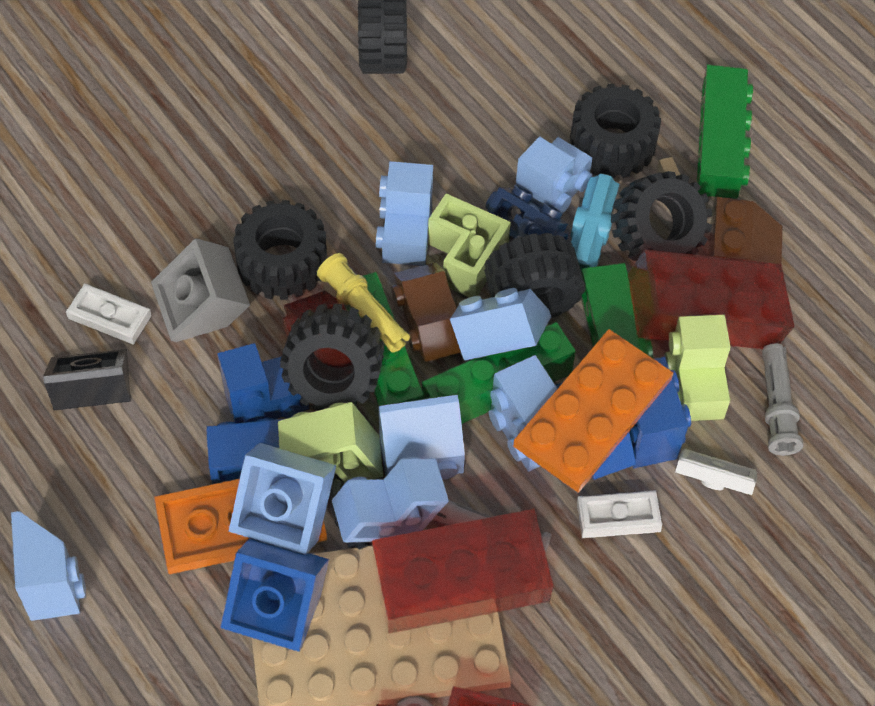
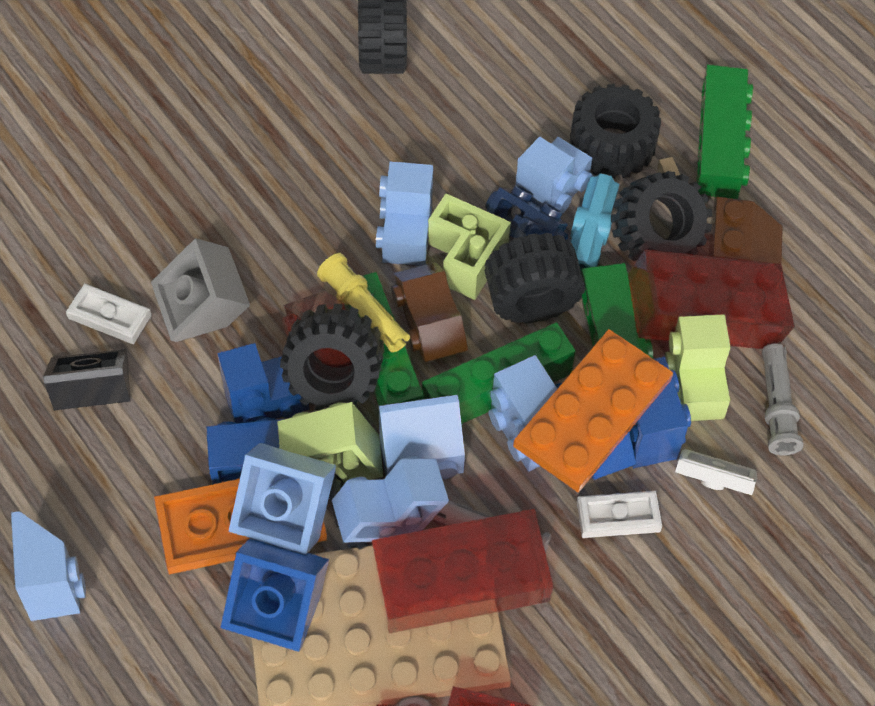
black tyre [233,200,327,300] -> none
light blue slope [450,288,551,361] -> none

